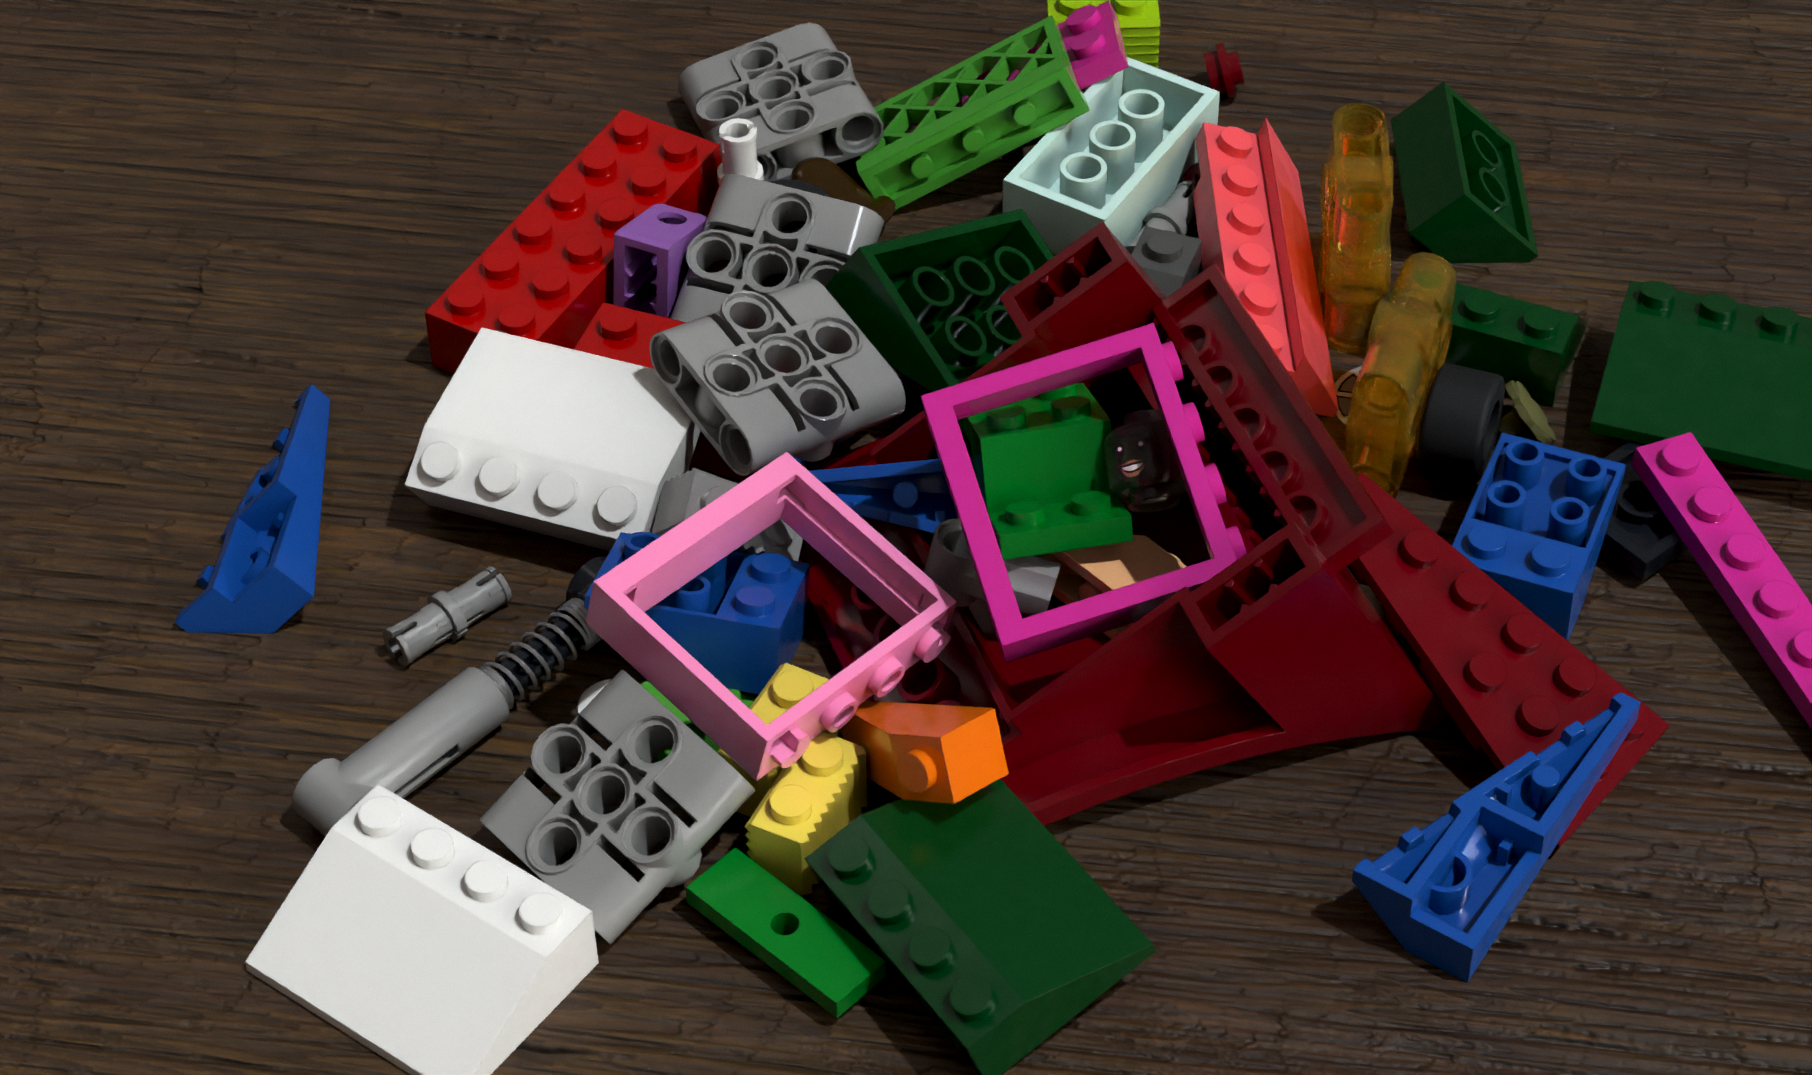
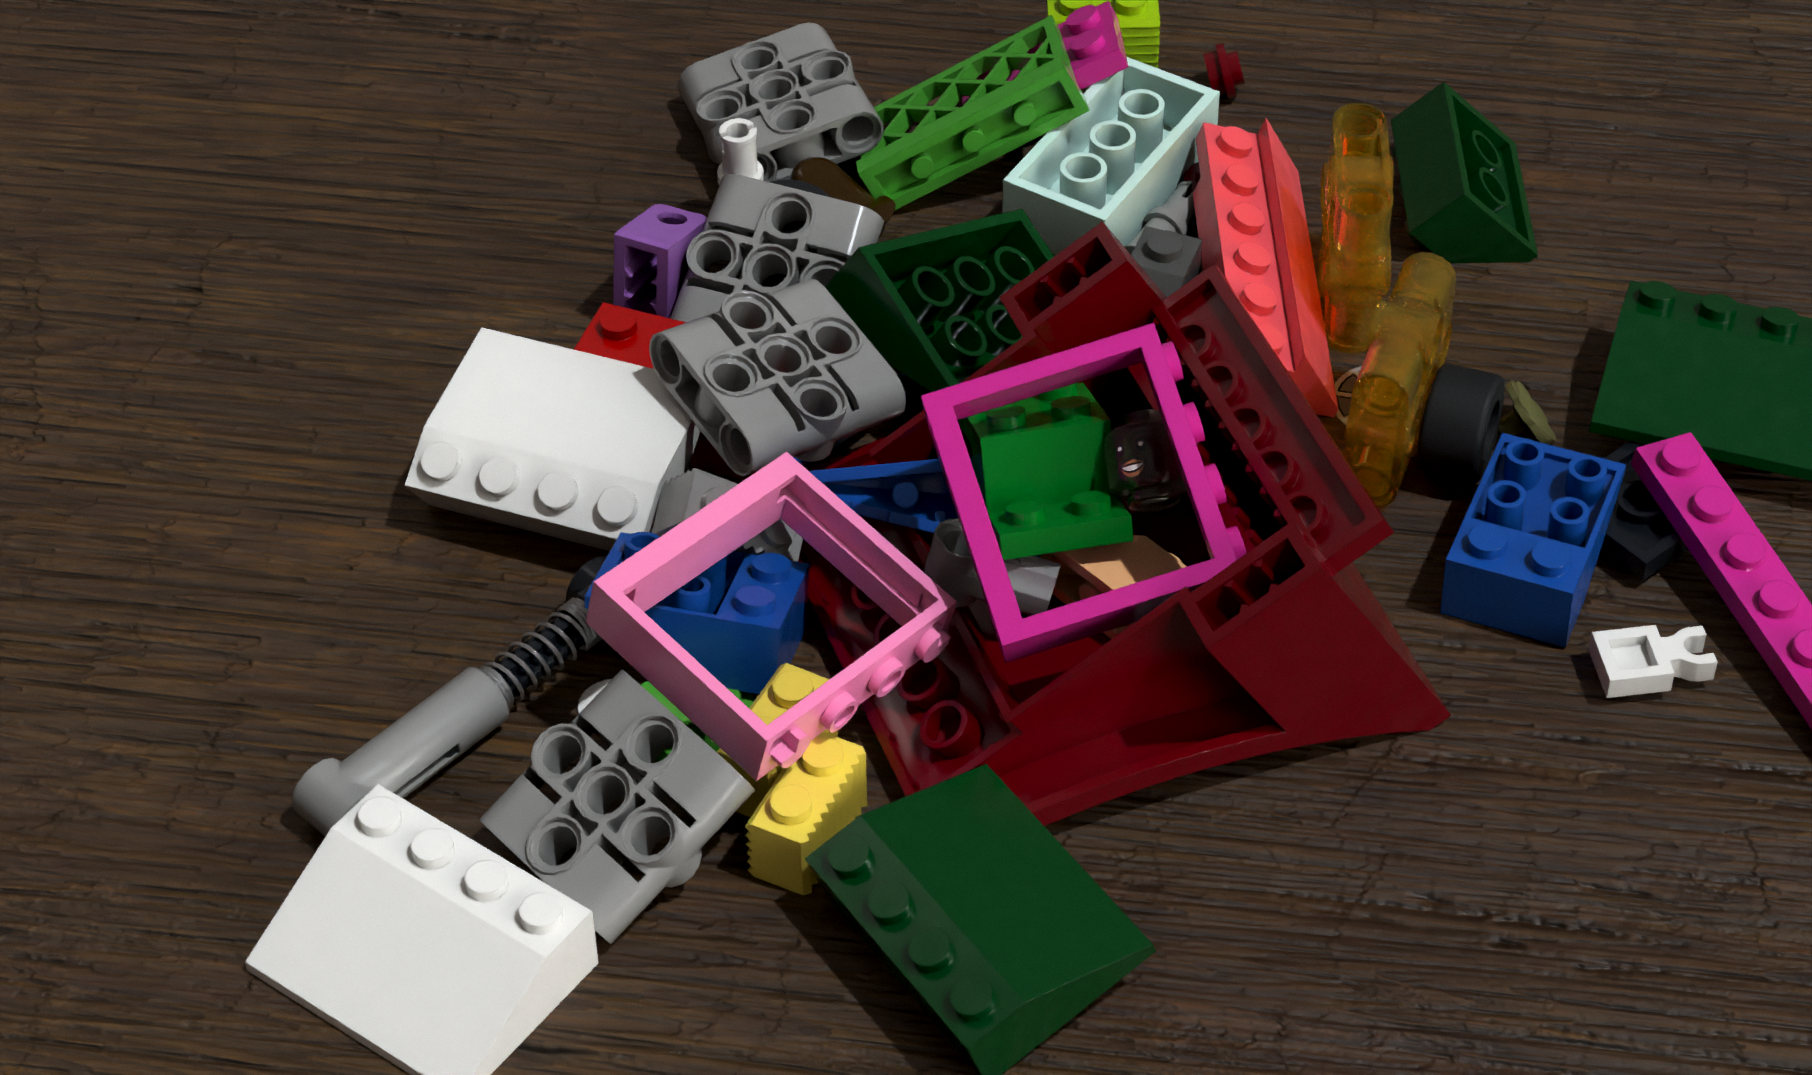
blue wedge [174,384,330,634] -> none
light grey pin [382,566,512,666] -> none
red brick [425,109,721,374] -> none
green tile [686,847,886,1018] -> none
orange slope [841,701,1009,804] -> none
dark red wing [1347,472,1670,859] -> none
blue wedge [1352,692,1641,983] -> none
dark green slope [1378,269,1587,408] -> none
none -> white plate [1588,625,1718,698]

